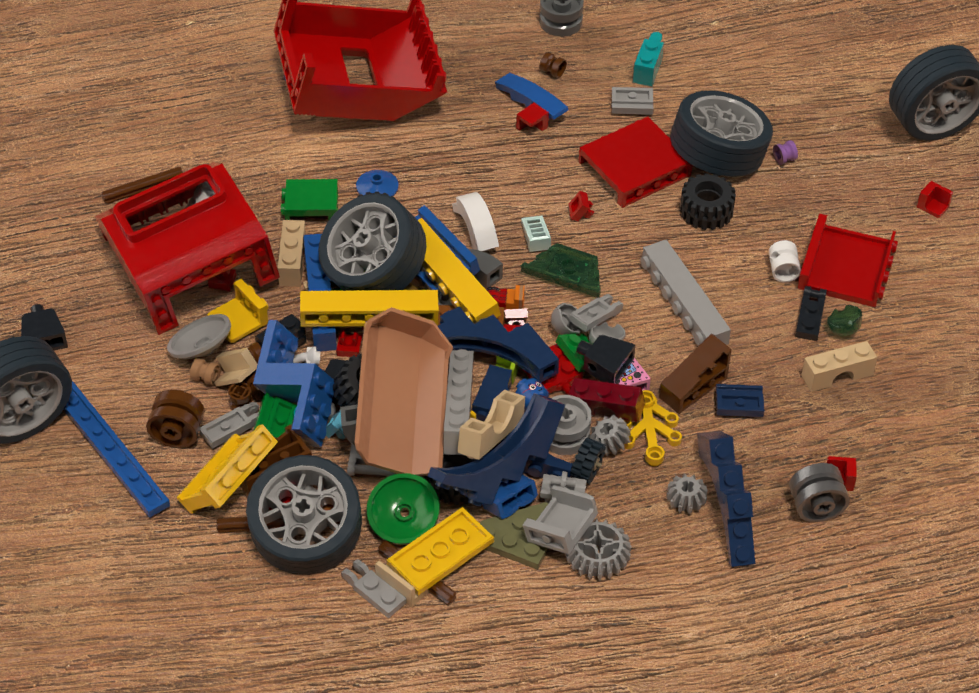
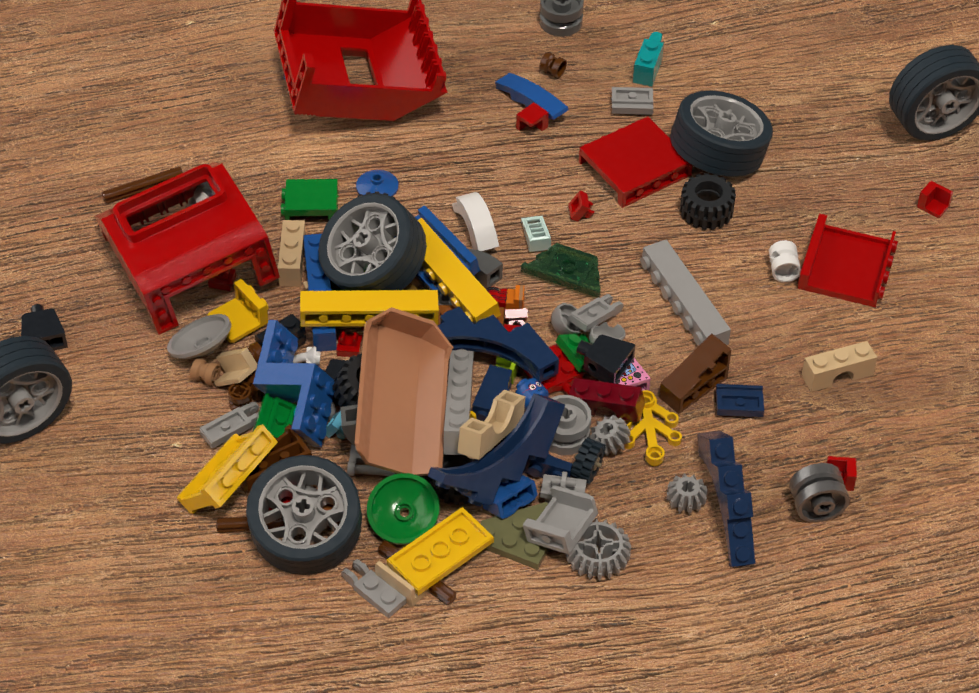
blue plate [63,381,170,518] -> none
reddish brown wheel [146,389,205,448] -> none
medium lavender wheel [773,140,798,165] -> none
black plate [795,286,827,341] -> none
clear green hair [827,305,862,337] -> none

